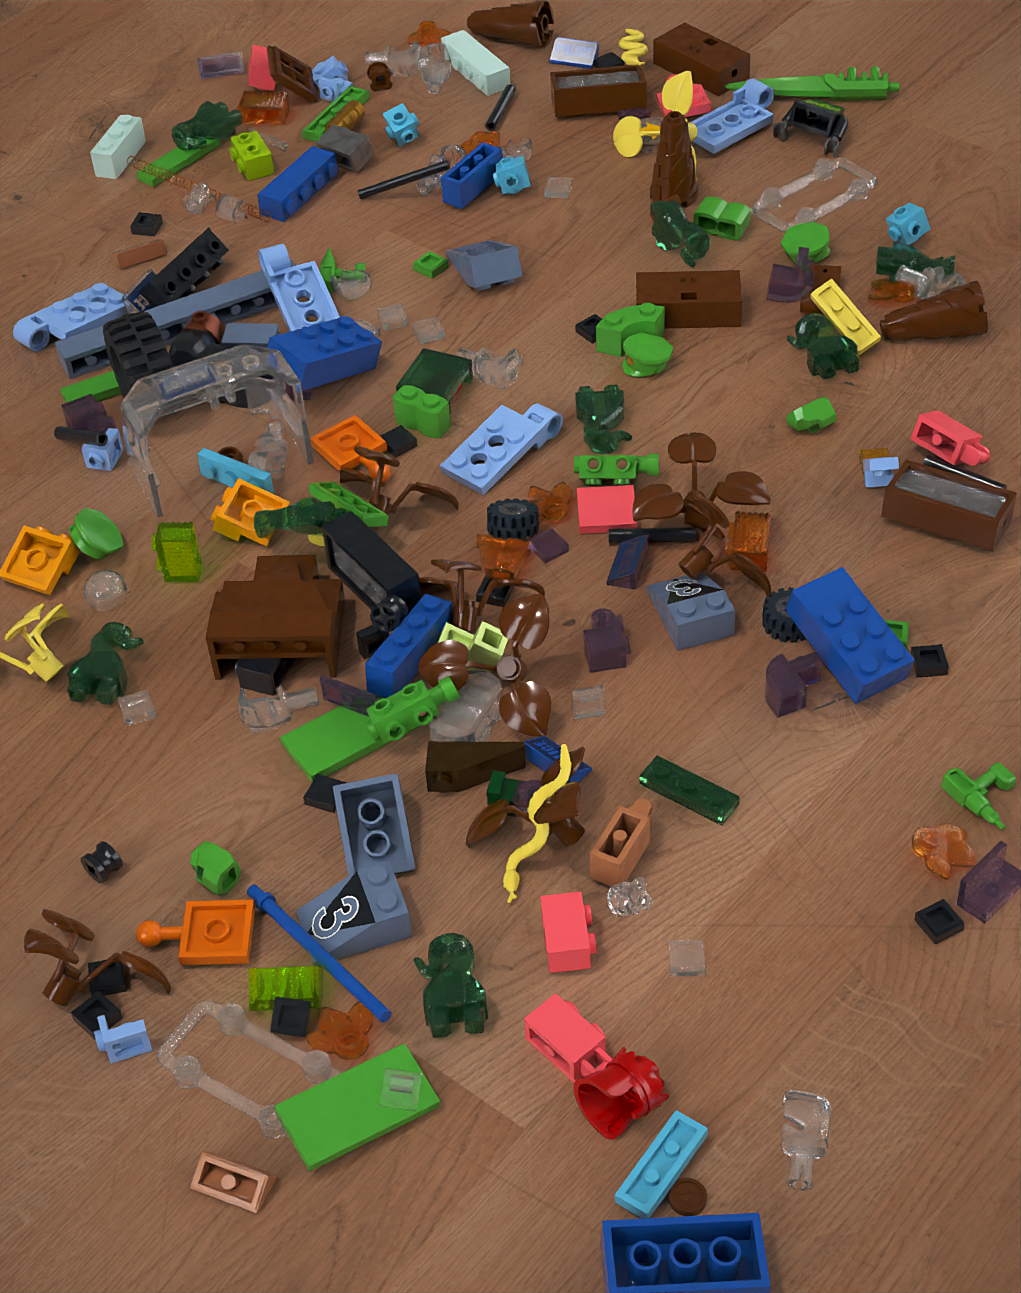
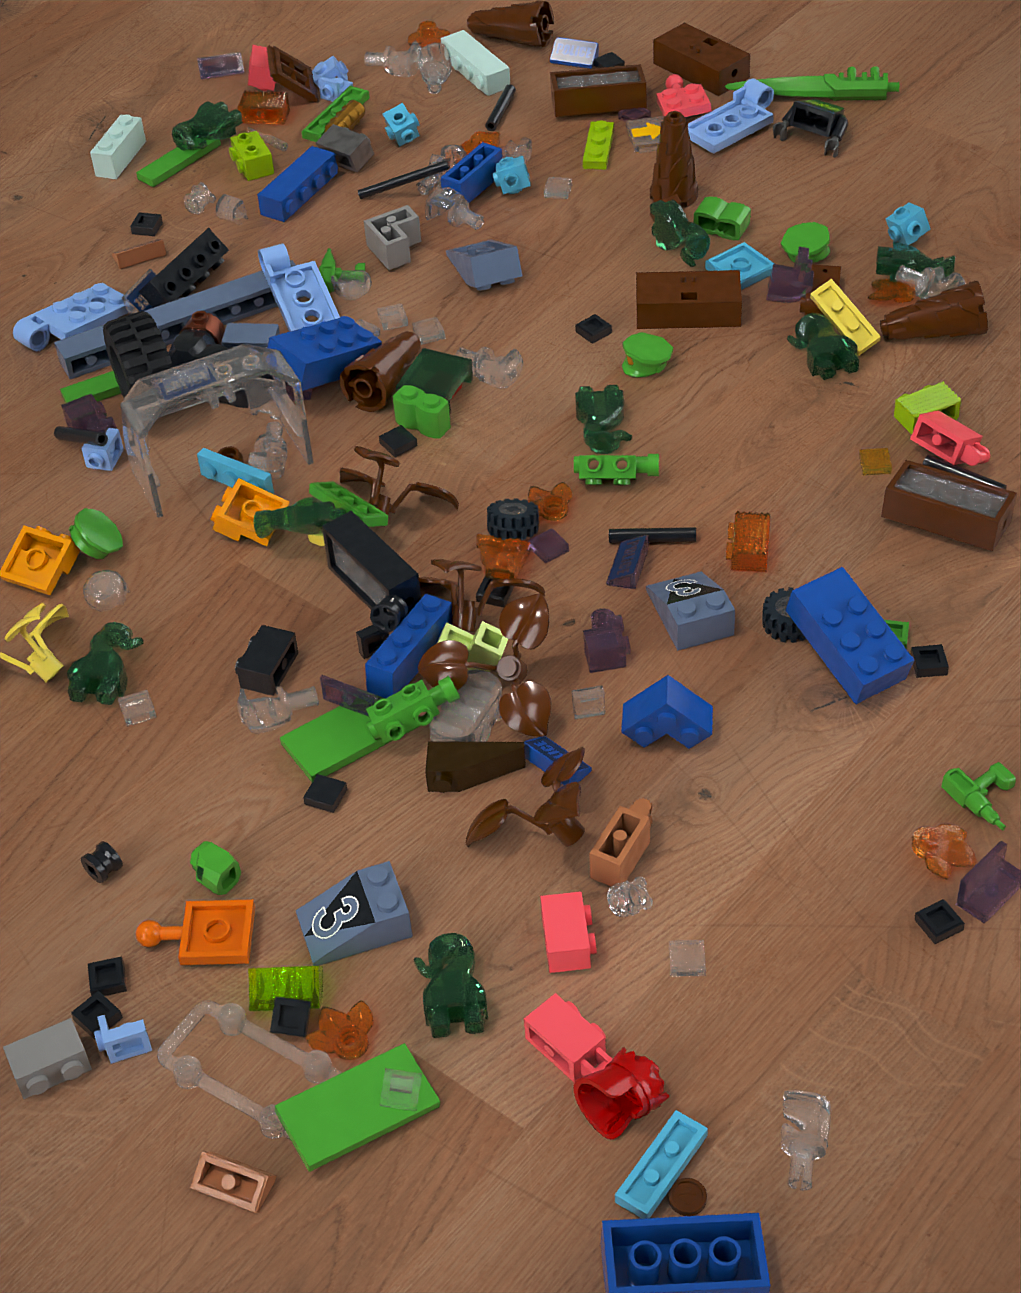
reddish brown plant [24,909,171,1006] -> none
clear orange piece [127,156,271,222] -> none
clear neon green brick [151,522,203,582] -> none
reddish brown panel [206,555,345,680] -> none
blue bar [247,884,392,1023] -> none
orange plate [310,415,391,482] -> none
sand blue slope [332,773,416,875] -> none
reddish brown brick [367,62,392,92] -> none
bright green tile [413,251,449,279] -> none
light blue hinge [440,403,563,496] -> none
leg [486,770,550,818] -> none
light yellow animal [503,744,571,903] -> none
coral tile [577,485,637,534] -> none
bright green brick [596,303,665,357] -> none
light yellow plant [613,71,697,181] -> none
light yellow animal [618,29,648,65] -> none
reddish brown plant [632,432,771,522] -> none
clear green plate [639,755,740,826] -> none
reddish brown plant [678,490,771,597] -> none
clear bar [751,158,878,233] -> none
clear purple brick [765,652,822,718] -> none
bright green rock [786,396,837,433] -> none
light blue bracket [863,457,899,487] -> none
none -> light grey brick [3,1018,92,1099]
none -> reddish brown cone [340,331,421,412]
none -> light grey brick [364,205,421,270]
none -> clear piece [425,187,484,230]
none -> lime plate [583,120,614,170]
none -> blue brick [621,675,713,749]
none -> medium azure tile [705,242,777,290]
none -> lime brick [894,381,961,434]

